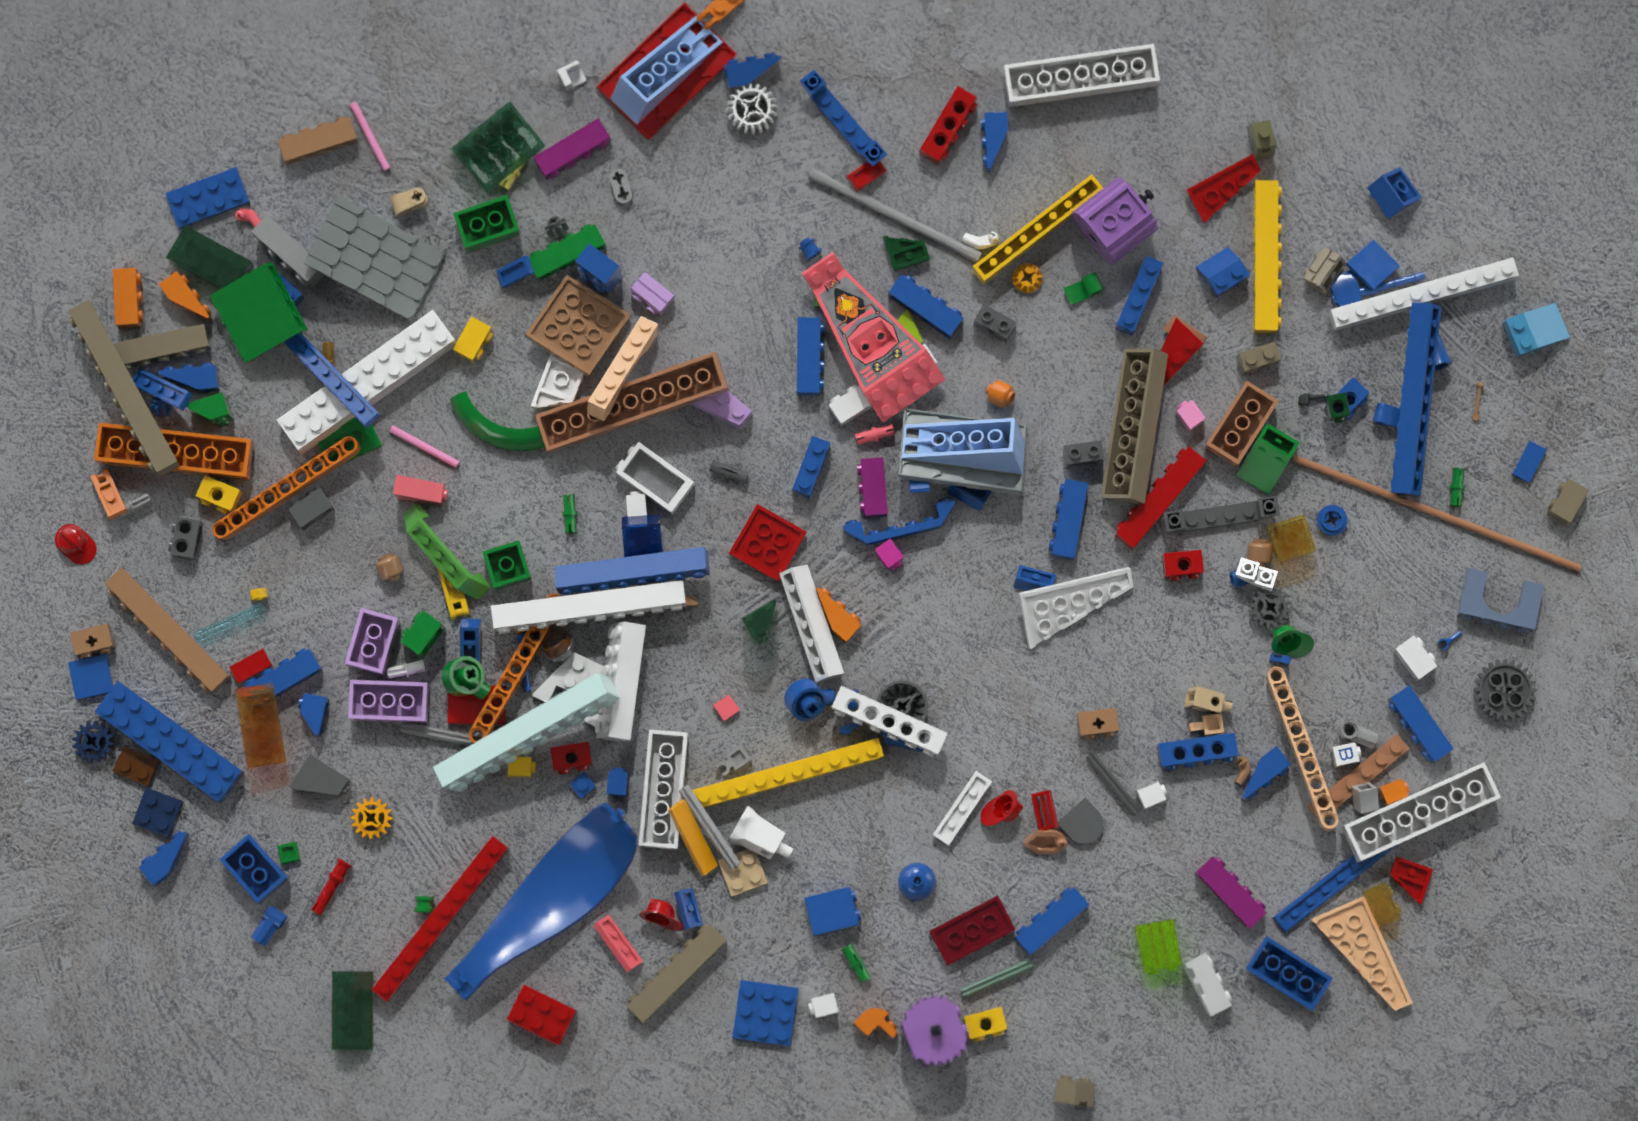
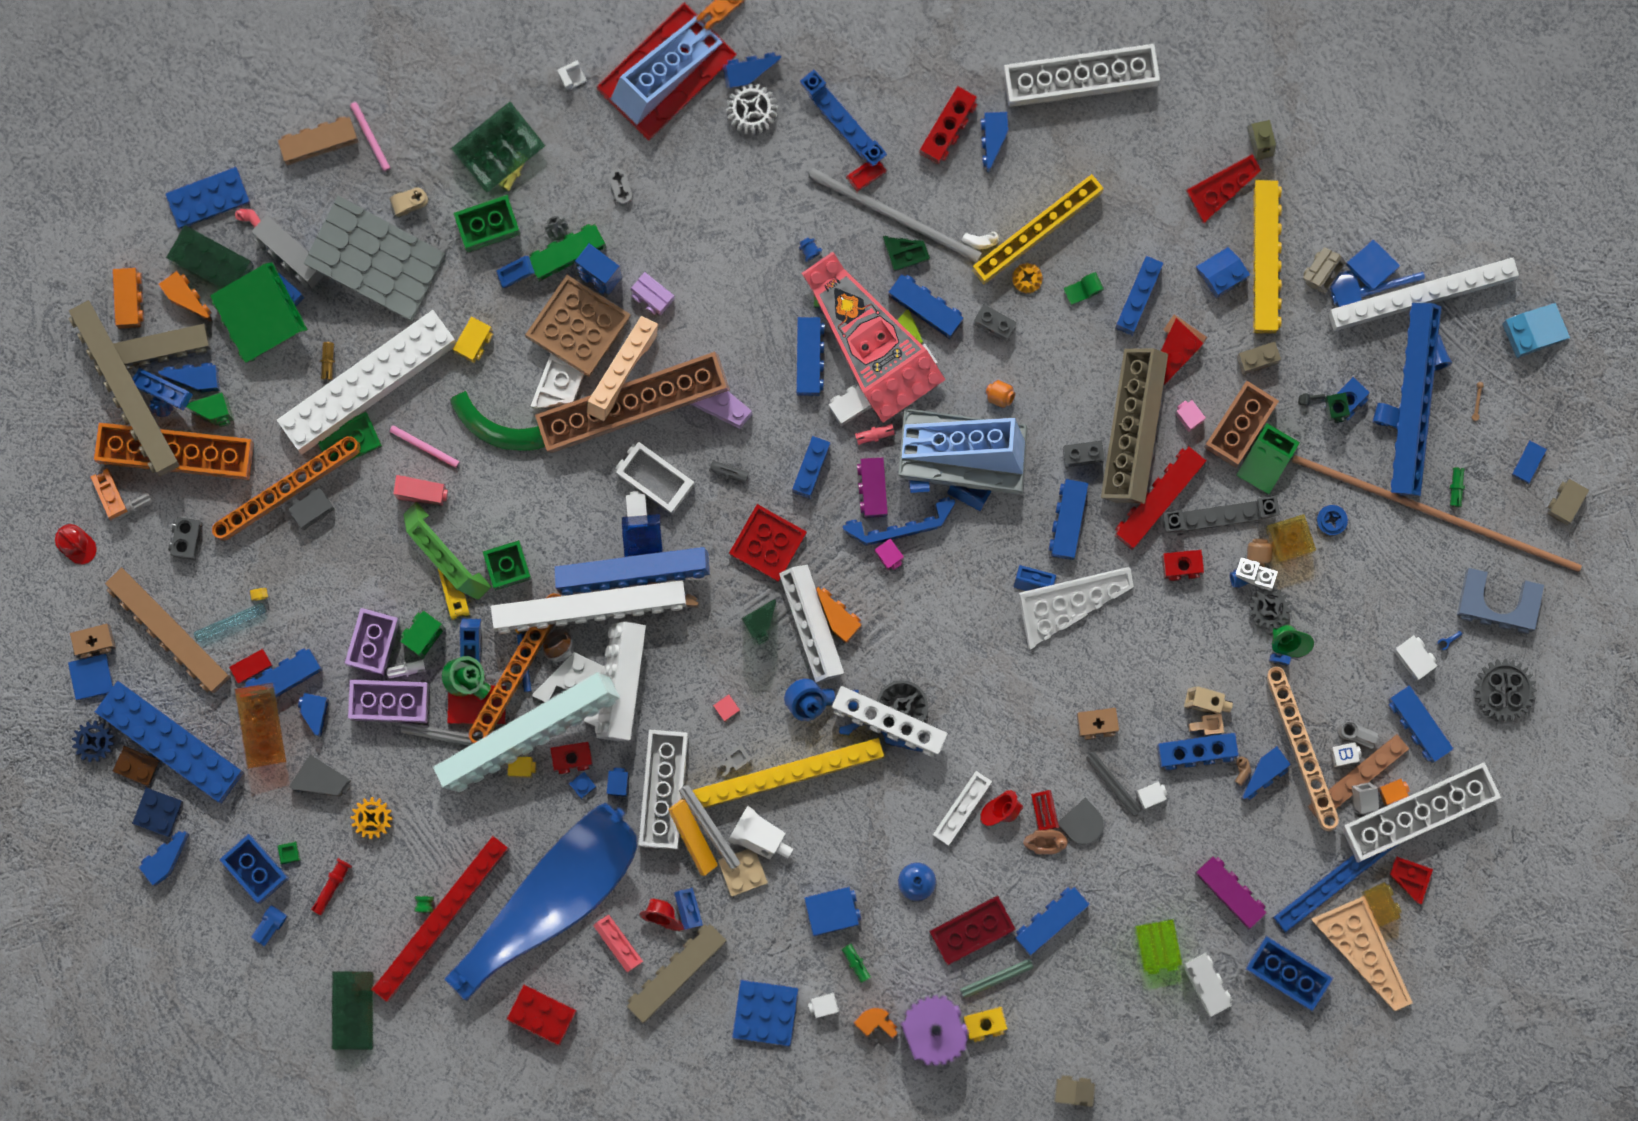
yellow brick [196,475,242,514] -> none
blue tile [283,334,381,429] -> none
medium nougat head [375,553,404,582] -> none
magenta brick [534,118,611,180] -> none
green pin [562,494,577,534] -> none
medium lavender piece [1072,177,1158,265] -> none
blue slope [1367,167,1422,219] -> none

